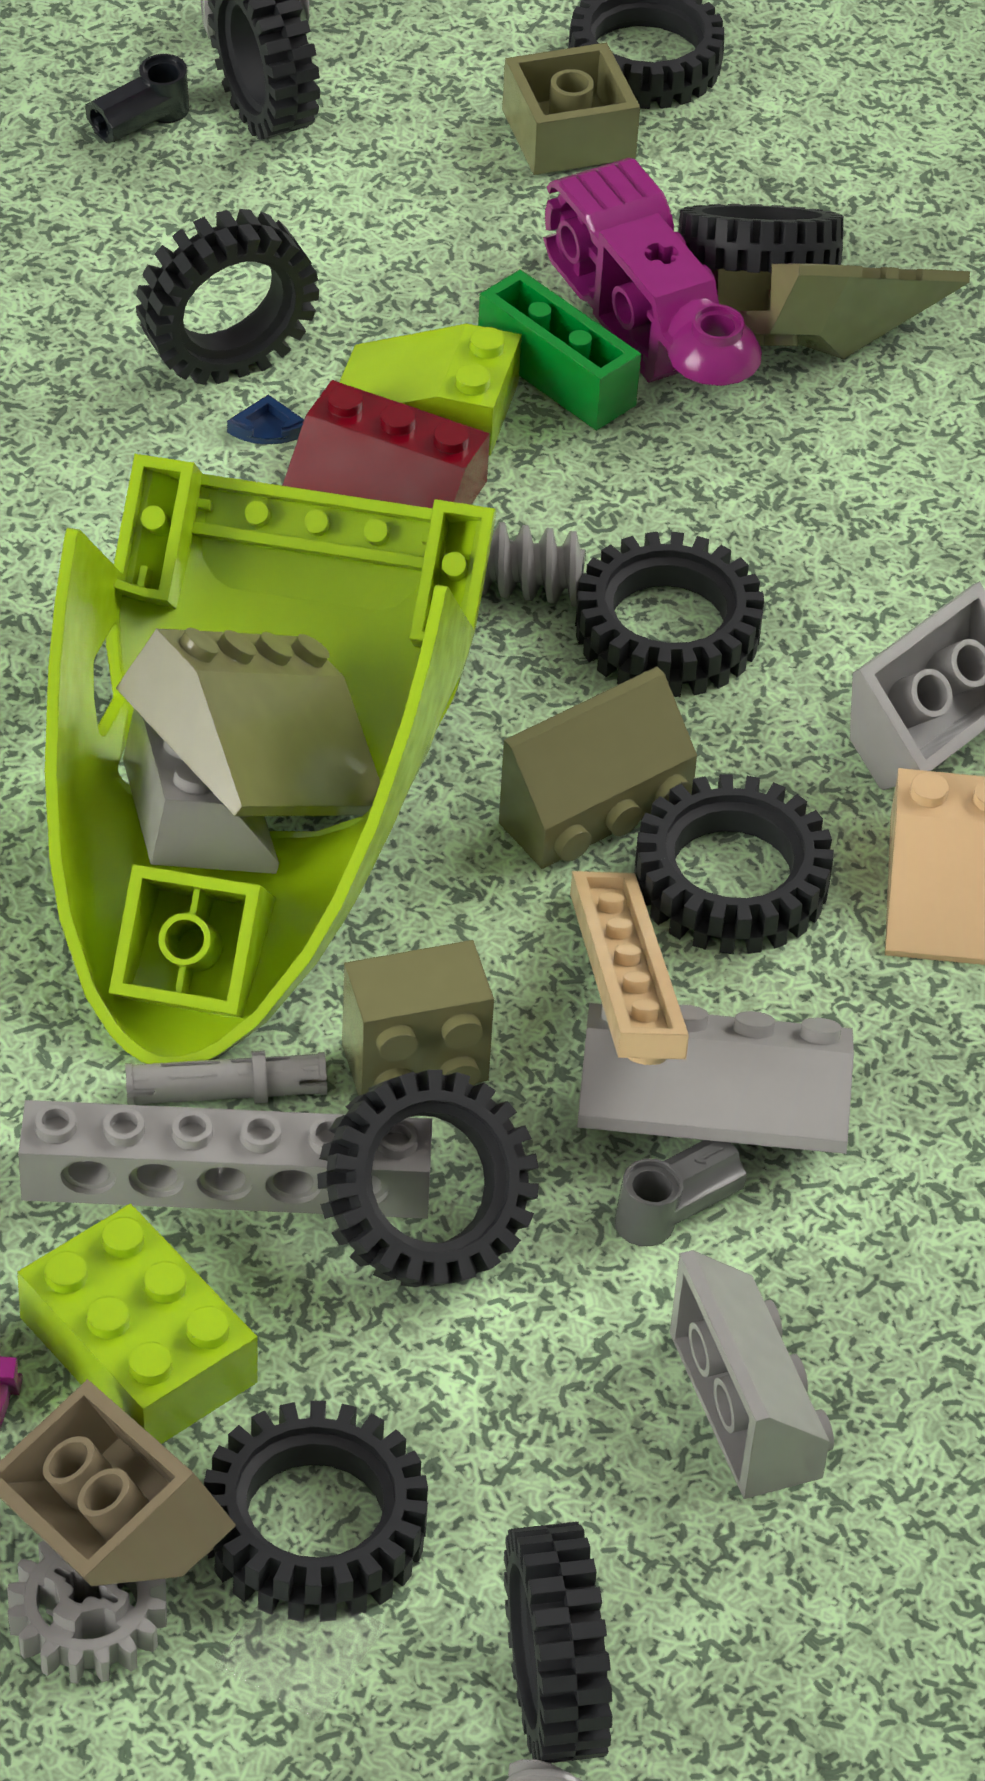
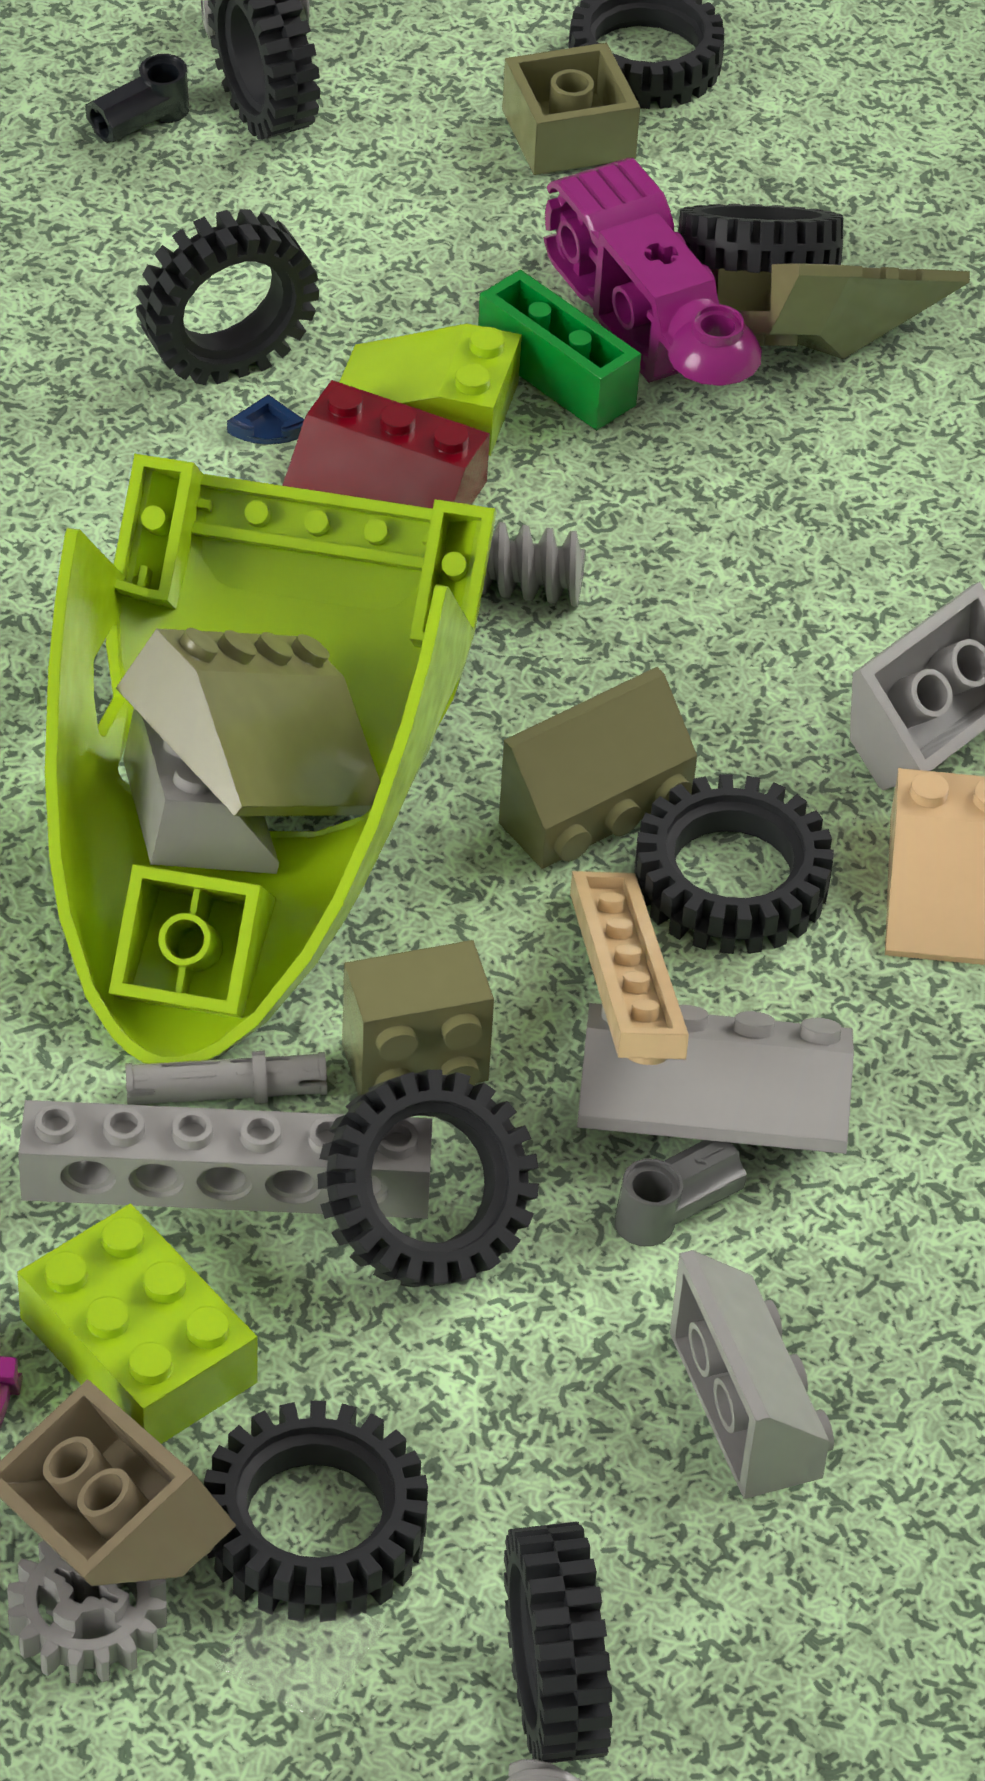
black tyre [575,532,764,697] -> none

